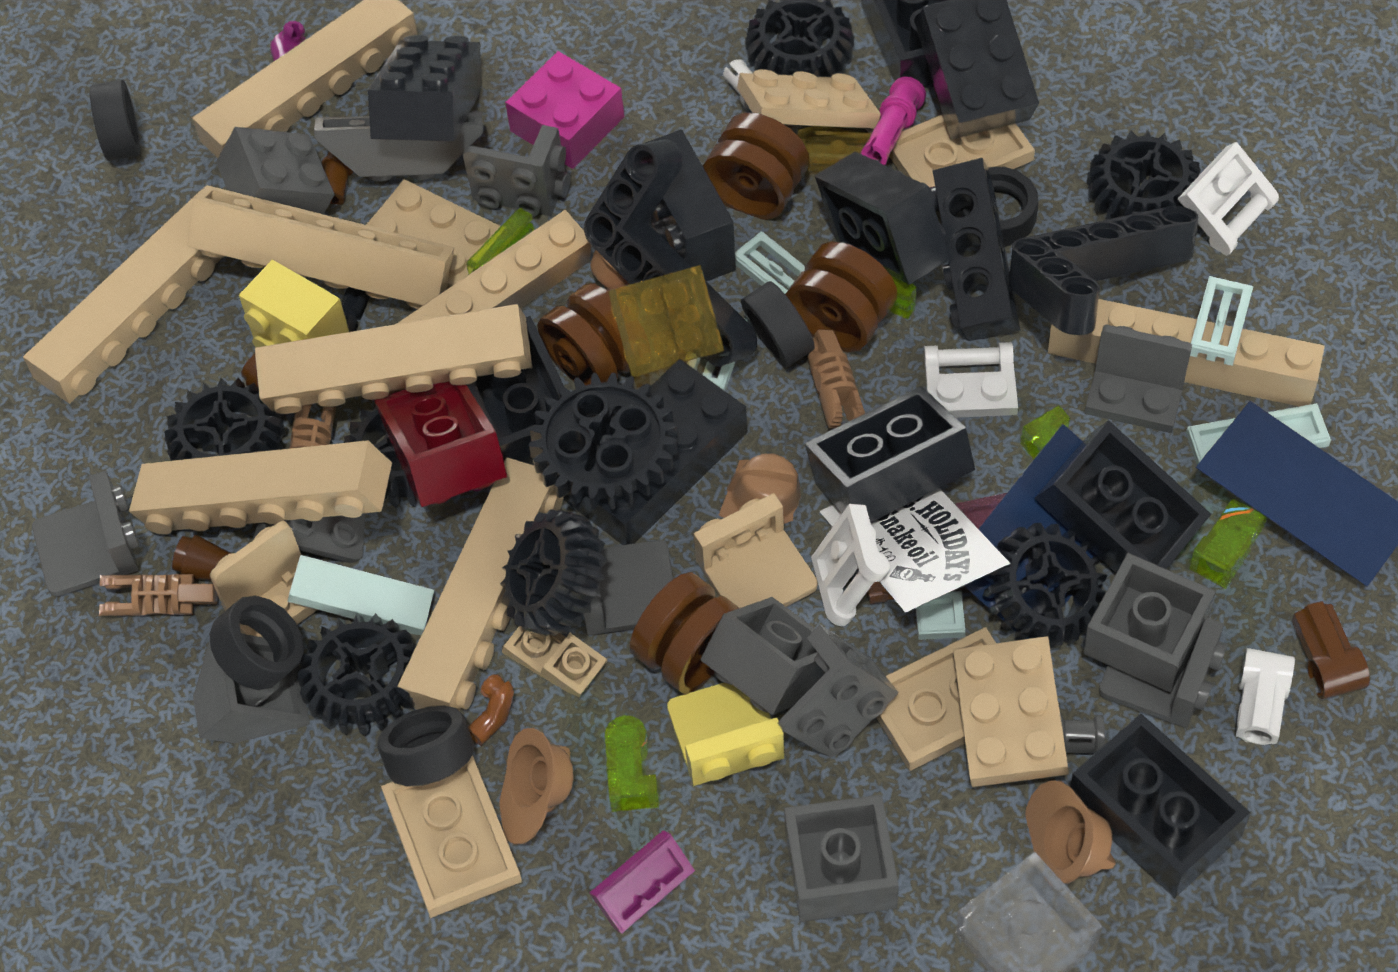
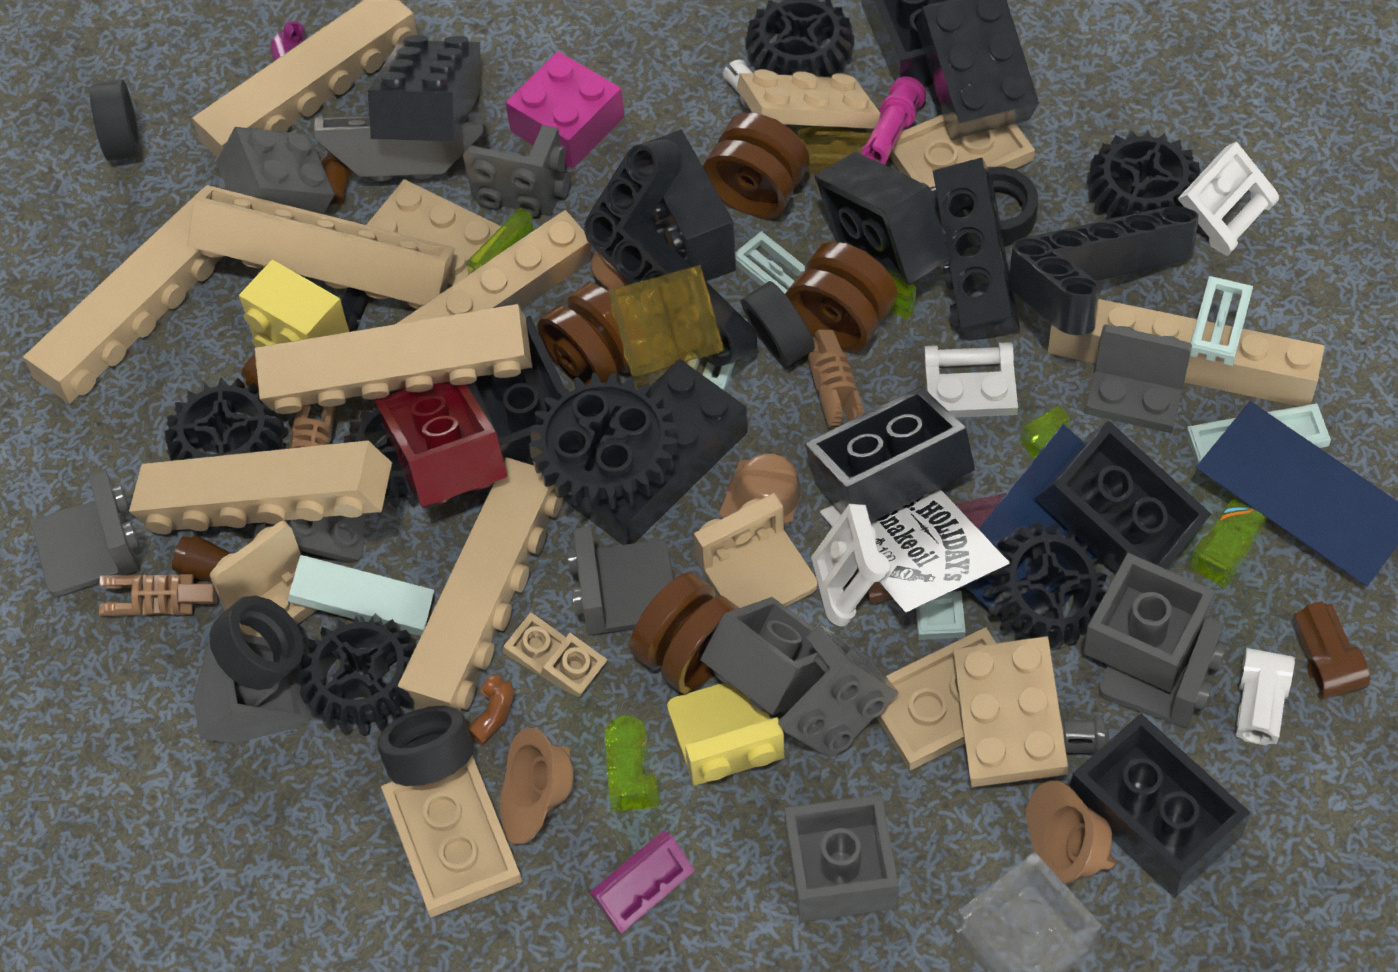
black gear [500,509,607,636] -> none

